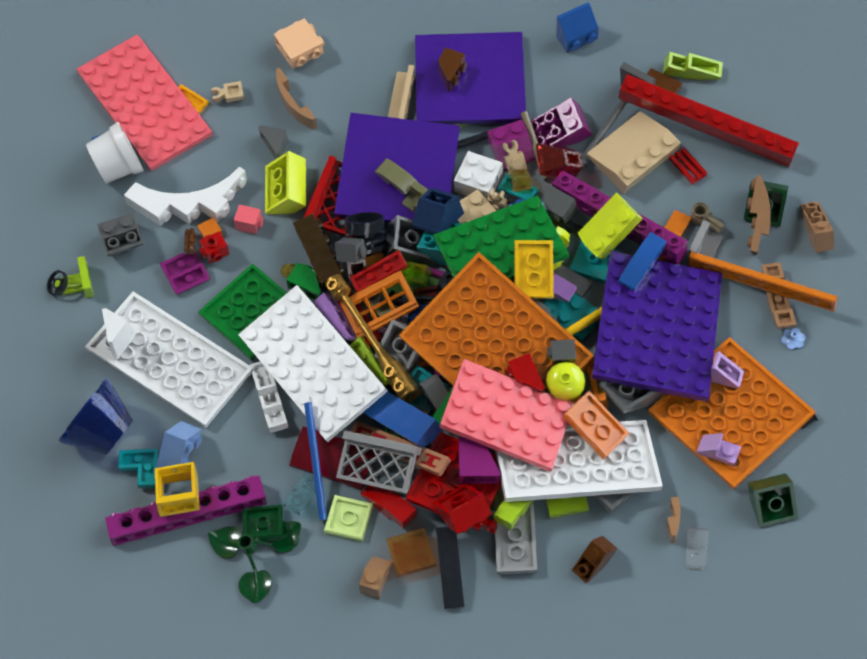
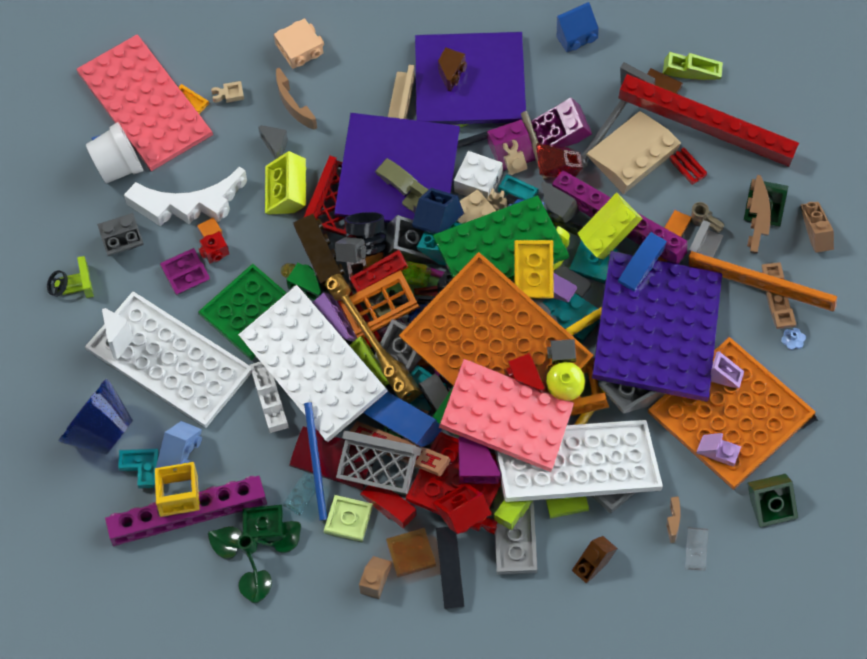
reddish brown axle [184,228,196,255] -> none
coral brick [234,205,264,234] -> none
clear yellow slope [509,169,531,192] -> none
orange tile [562,391,630,459] -> none

